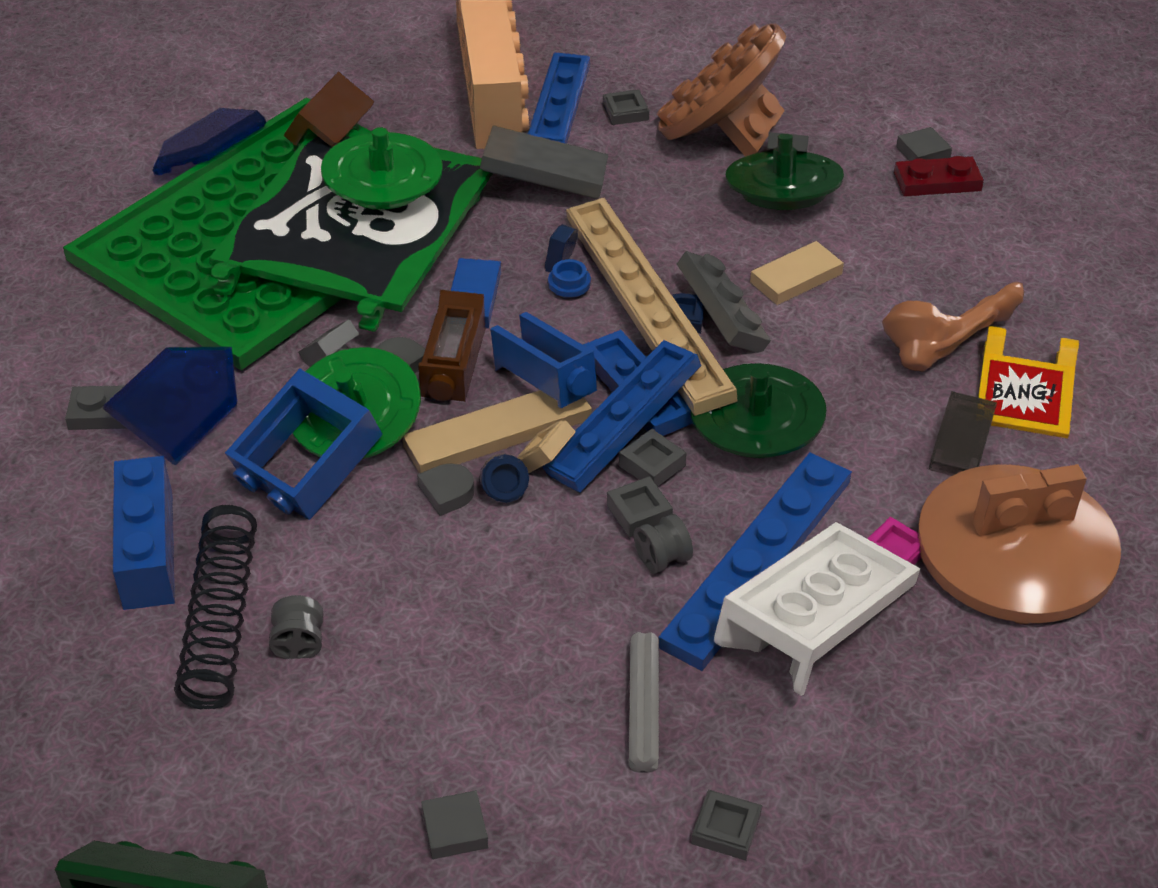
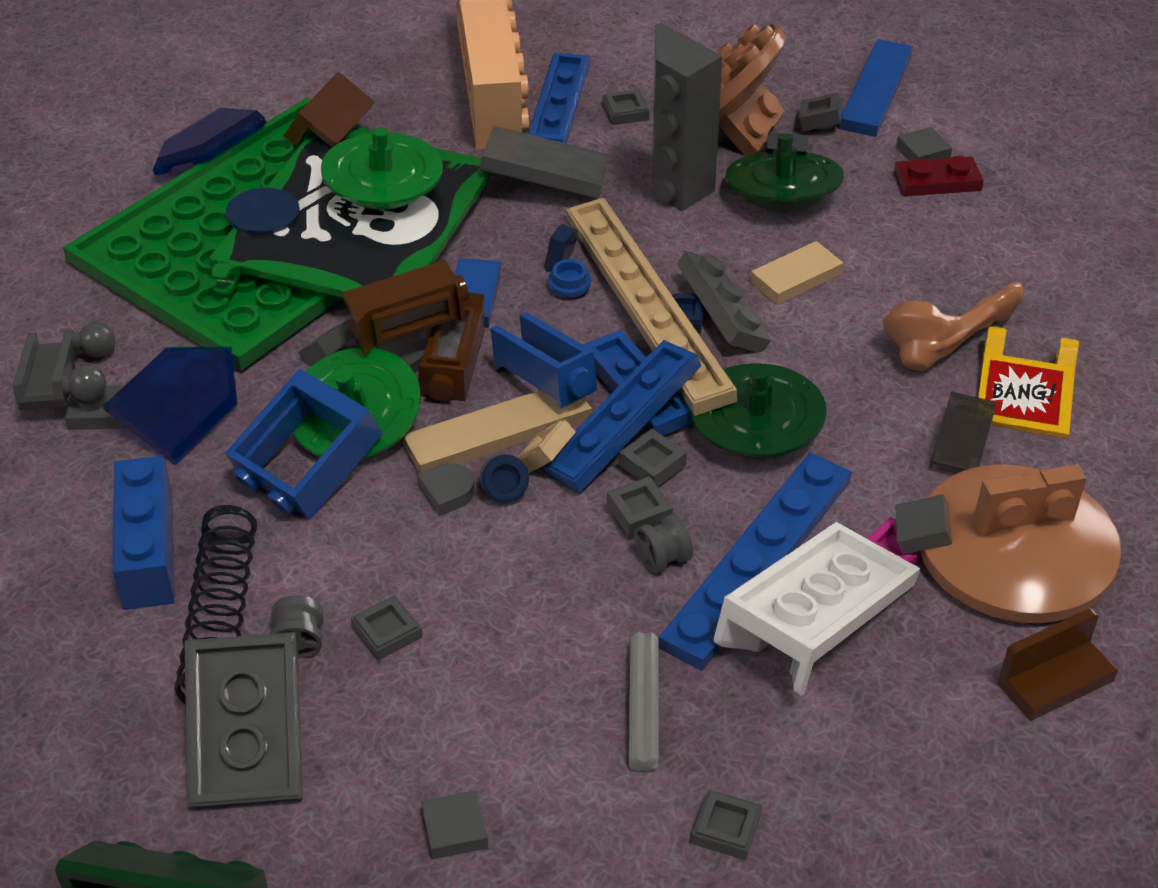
none -> dark grey gear [13,322,115,410]
none -> dark grey tile [185,632,303,809]
none -> dark blue piece [226,188,300,234]
none -> reddish brown window [342,260,469,357]
none -> dark grey tile [351,595,423,661]
none -> dark grey slope [652,23,722,211]
none -> dark grey plate [799,92,842,132]
none -> blue tile [839,39,913,137]
none -> dark grey tile [895,494,952,554]
none -> reddish brown panel [998,608,1118,721]

